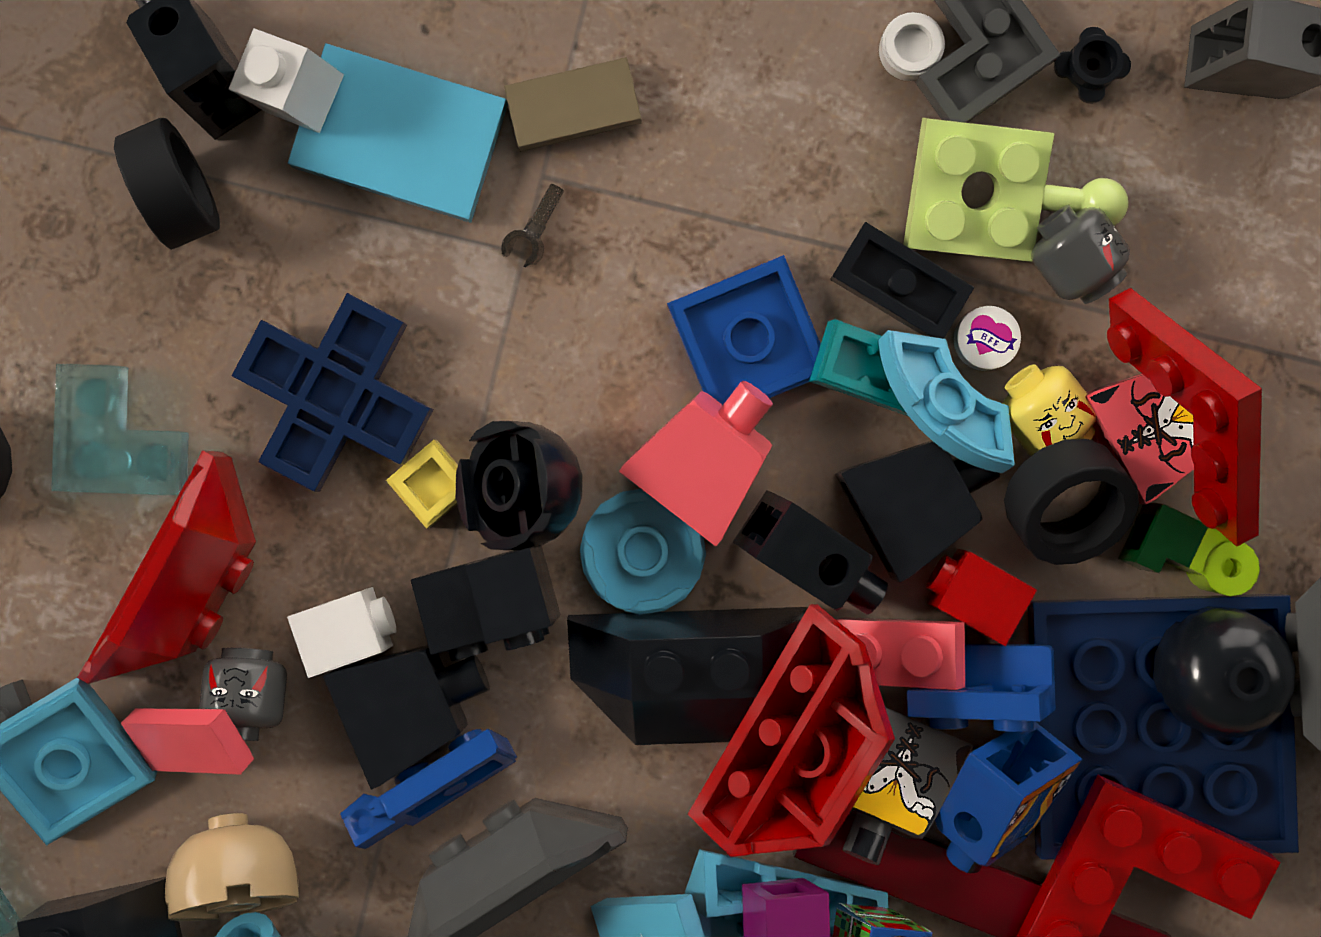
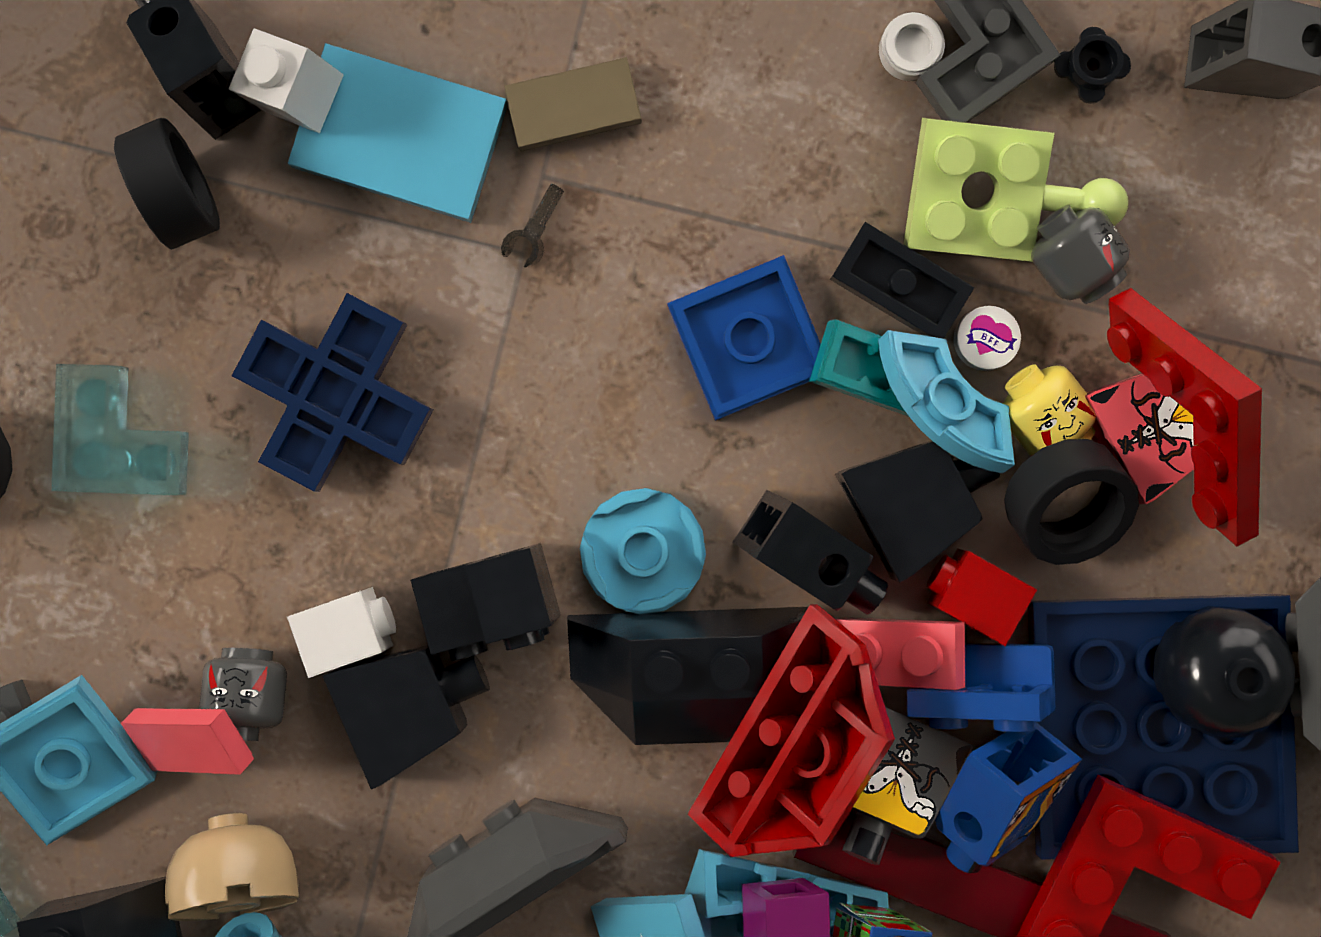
red wedge [77,450,256,684] -> none
blue hinge [340,729,517,849] -> none
light yellow tile [386,440,458,529] -> none
black cylinder [455,421,582,550] -> none
coral torso [619,380,773,546] -> none
leg [1118,503,1260,596] -> none

